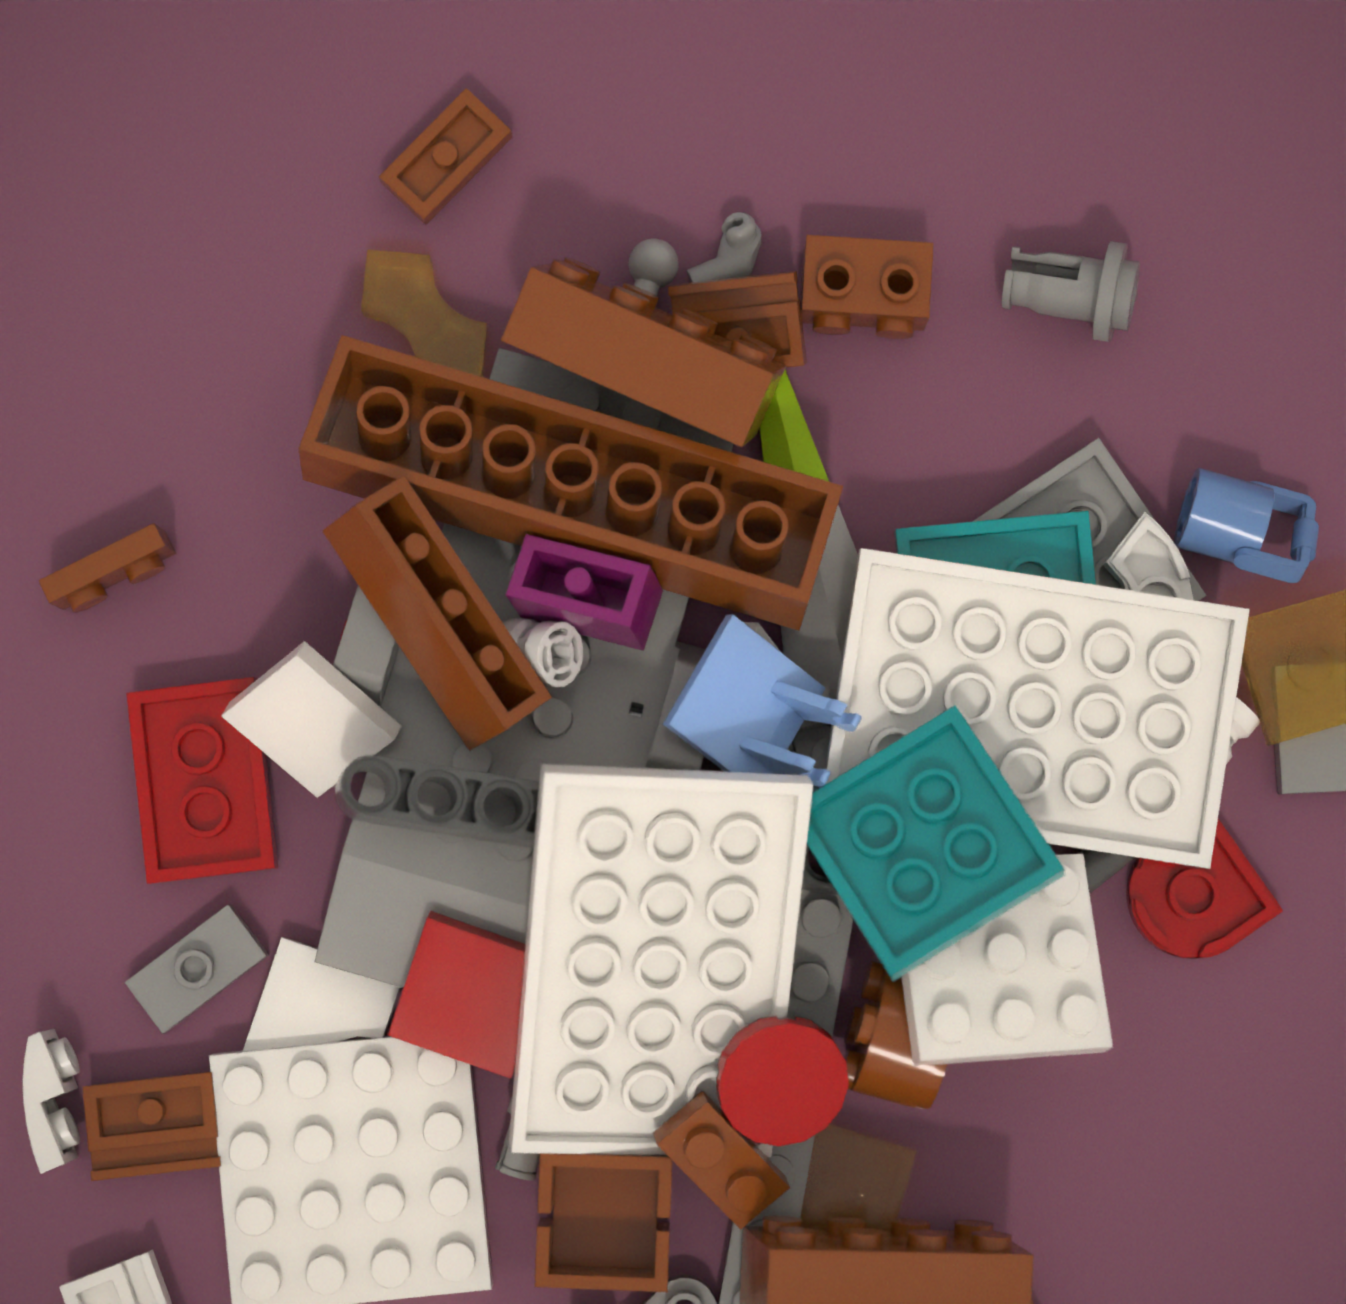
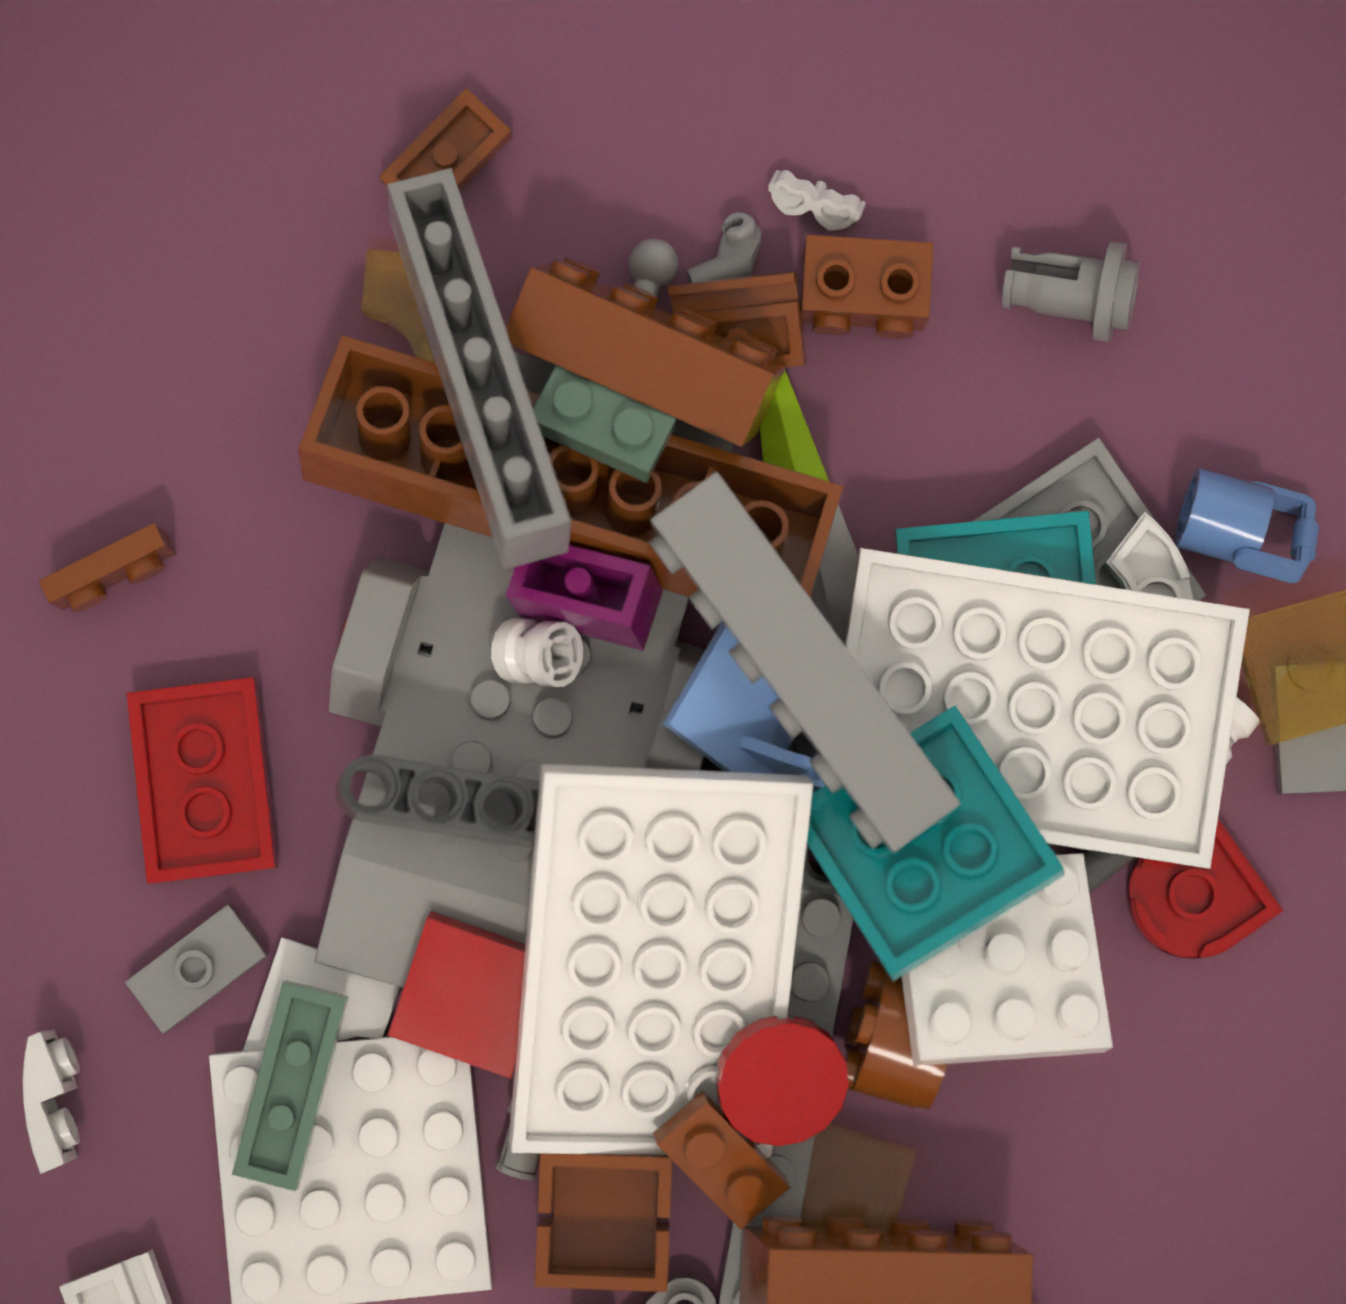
dark orange plate [82,1071,221,1181] -> none
white tile [221,641,401,798] -> none
dark orange brick [322,475,552,751] -> none
none -> sand green plate [232,980,349,1191]
none -> light grey brick [387,168,571,570]
none -> sand green plate [533,365,676,483]
none -> light grey brick [649,472,961,853]
none -> white piece [768,170,865,231]

